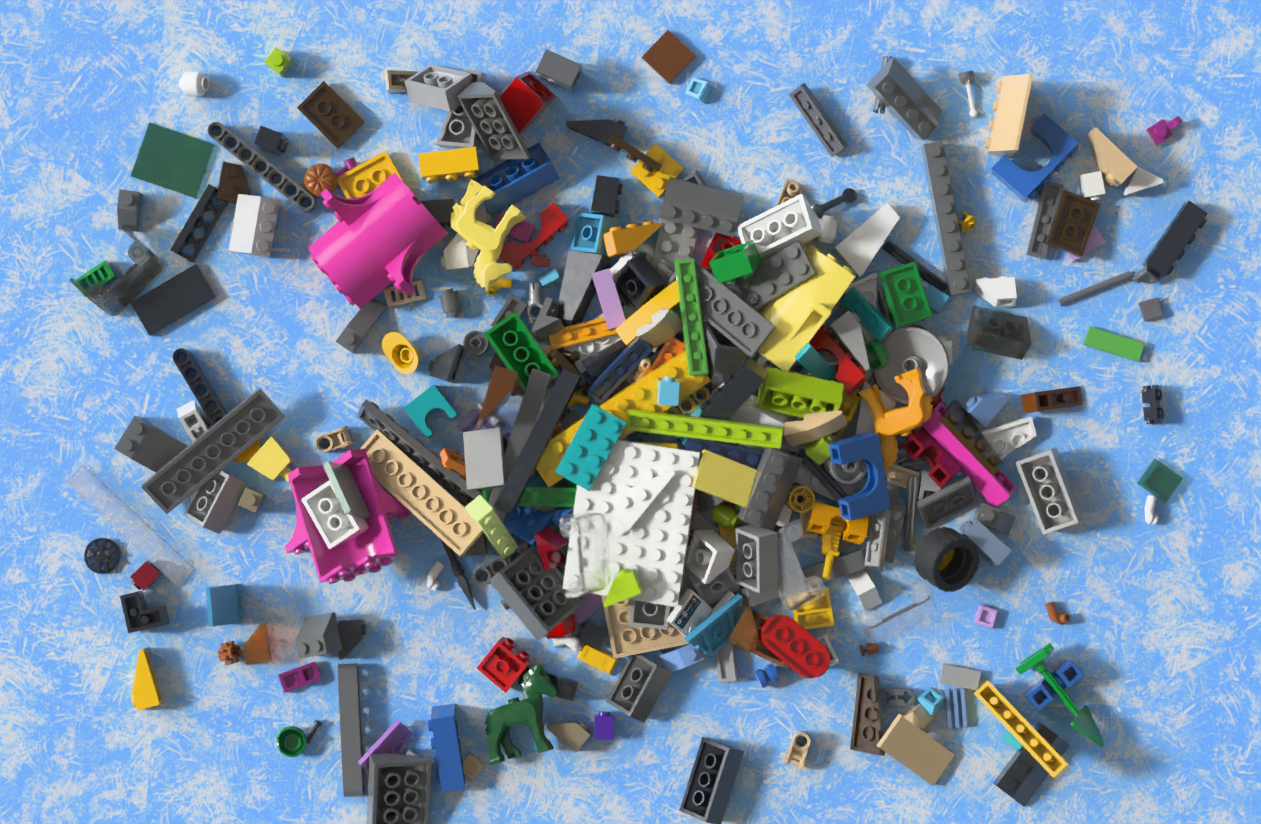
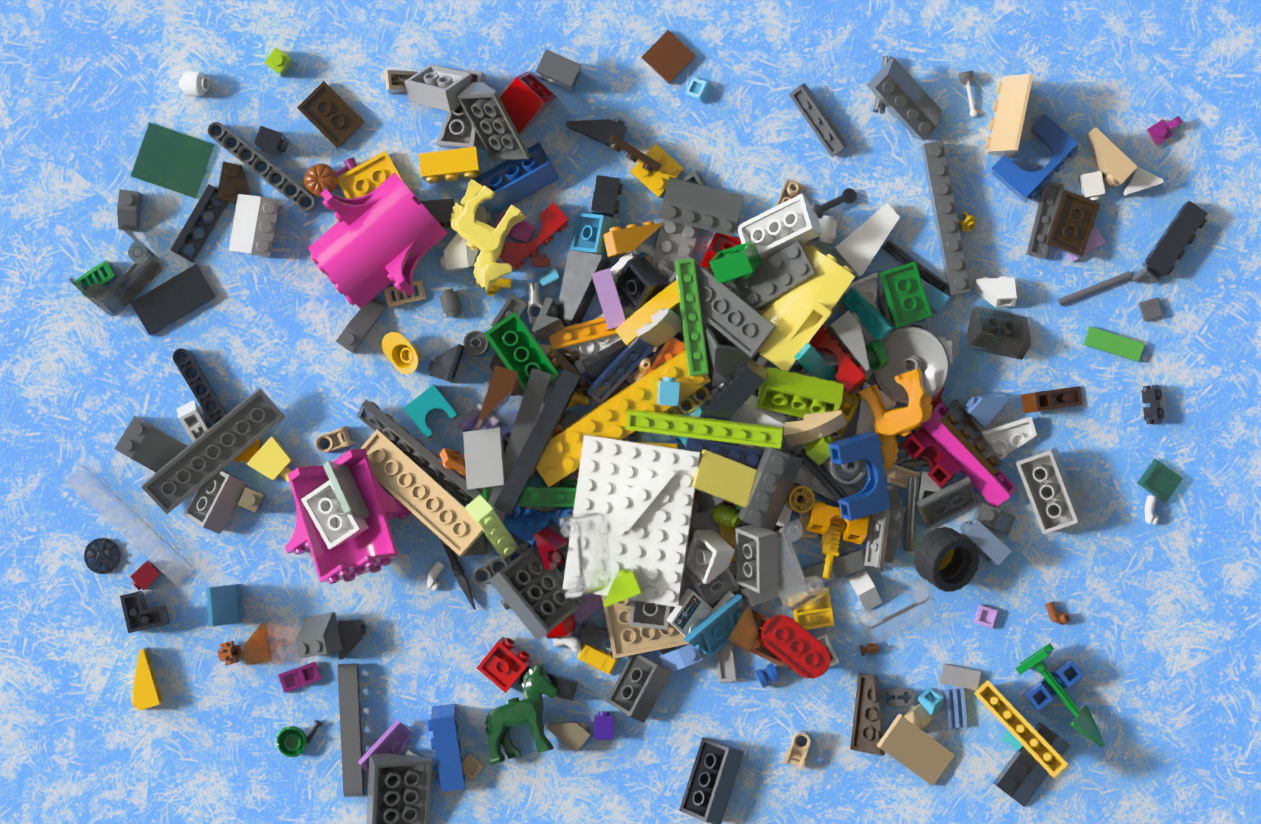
teal plate [555,403,627,491] -> none

